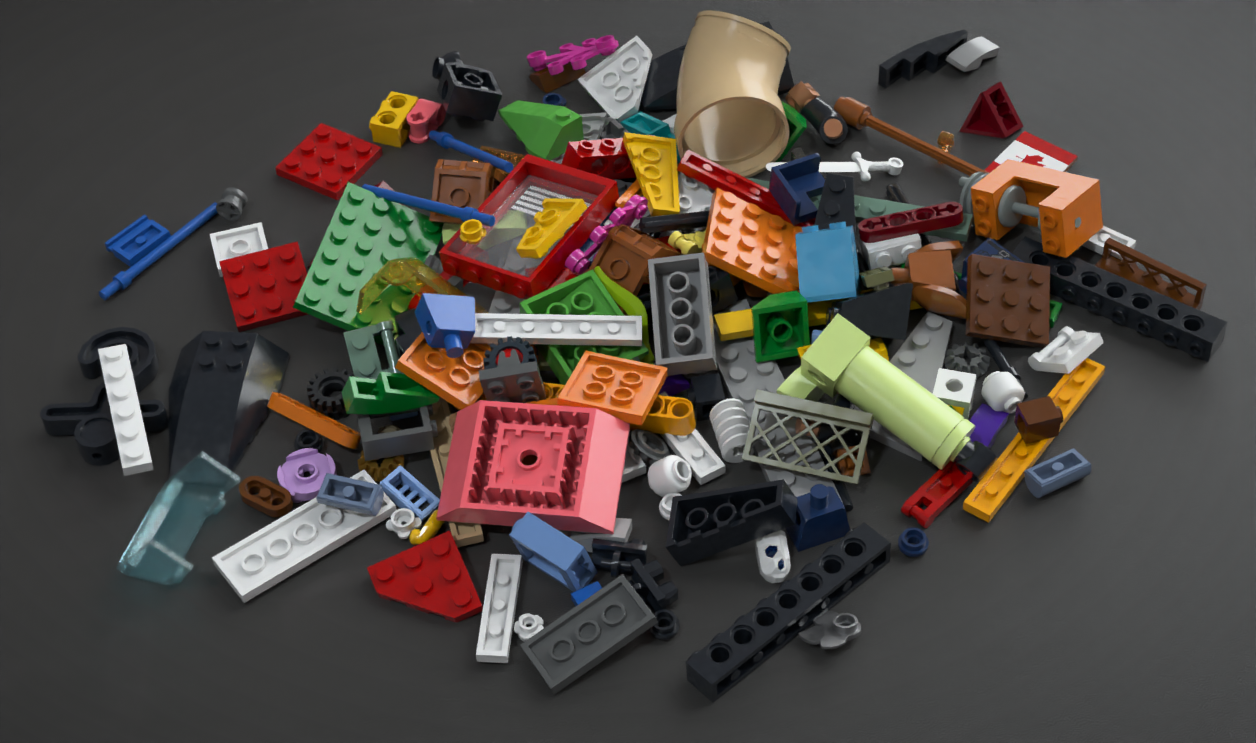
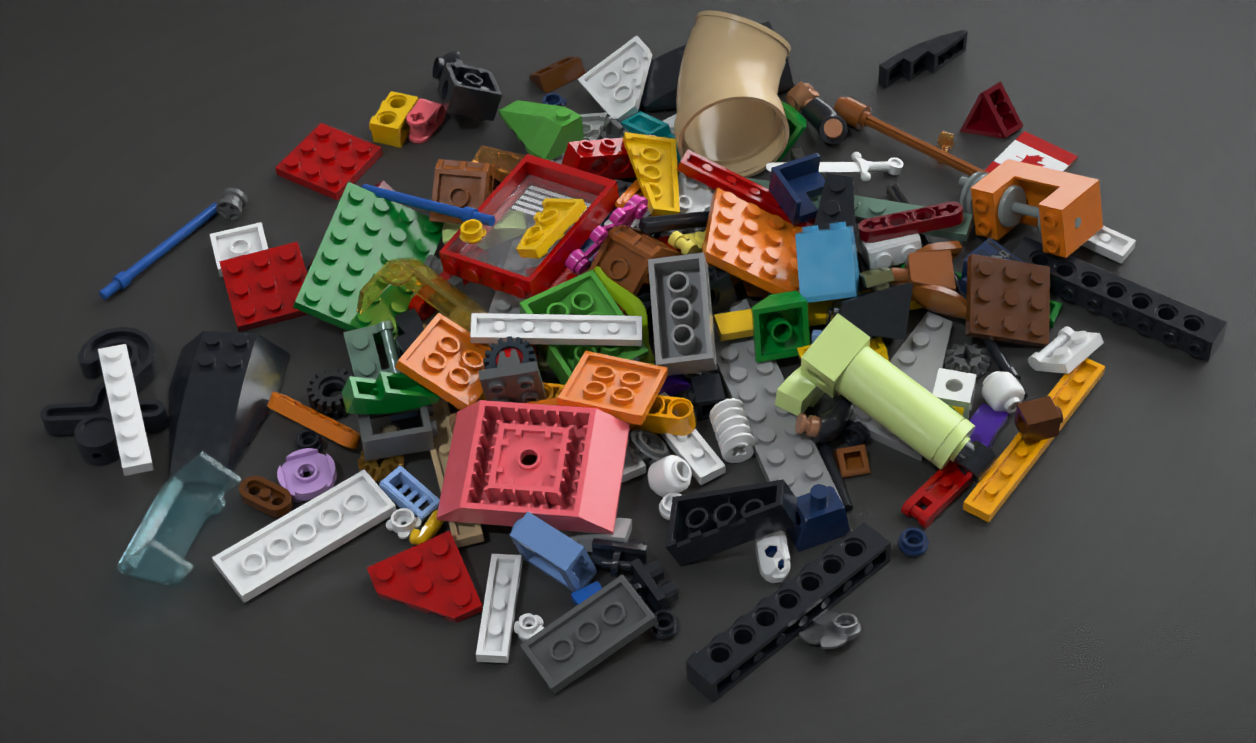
blue plate [105,214,171,267] -> none
sand blue brick [316,473,384,516] -> none
torso [415,293,475,358] -> none
blue bar [429,130,513,173] -> none
dark pink plant [527,35,619,75] -> none
olive fence [742,389,874,485] -> none
light grey slope [946,36,1000,72] -> none
sand blue brick [1024,448,1091,498] -> none
reddish brown fence [1095,238,1207,310] -> none

